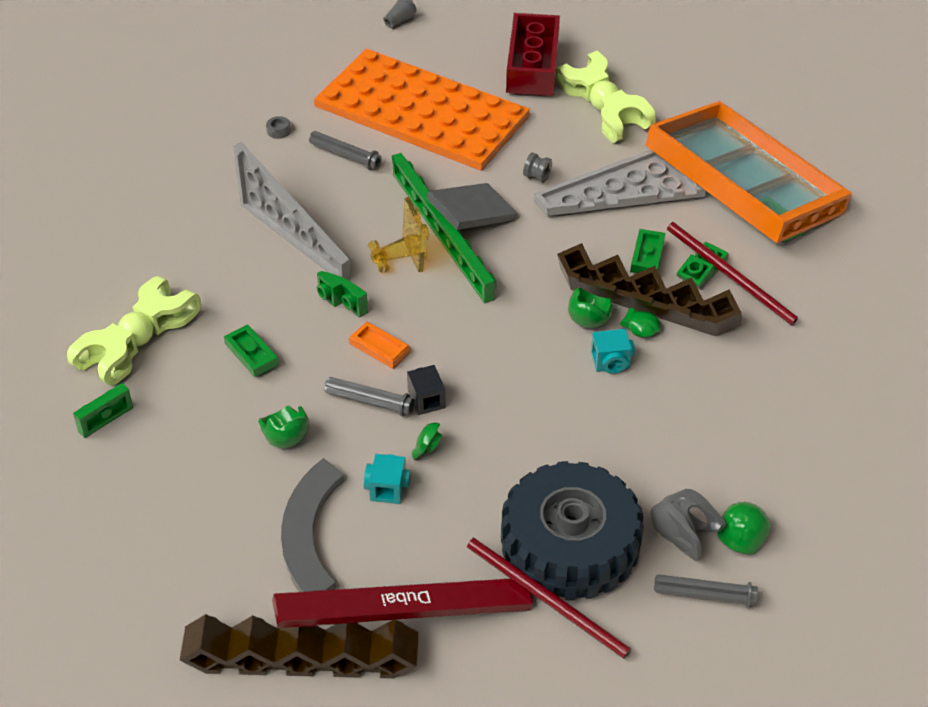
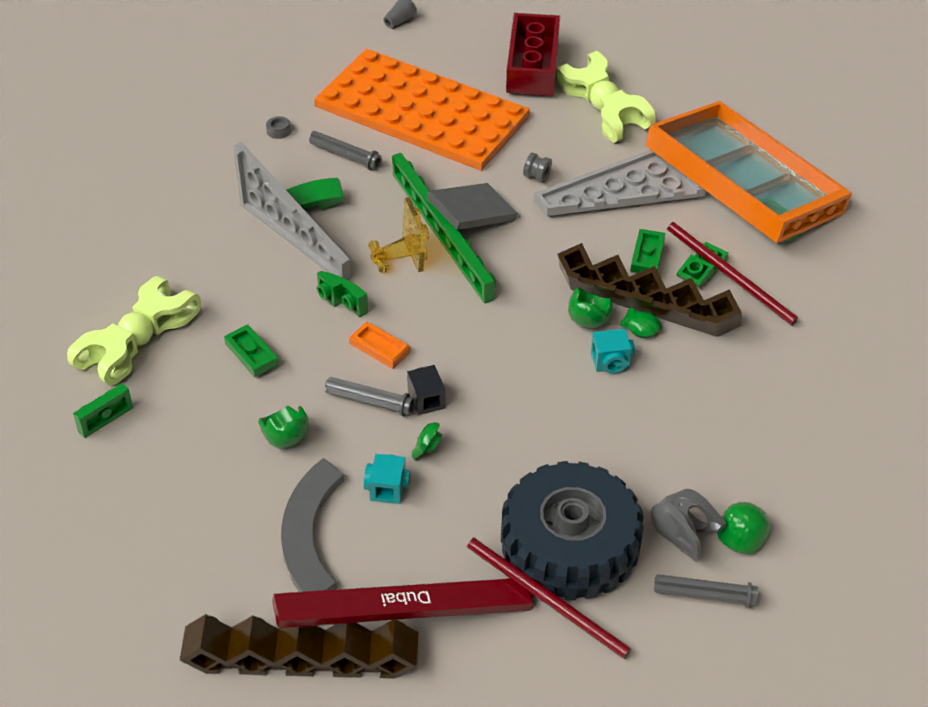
none -> green slope [286,178,345,210]

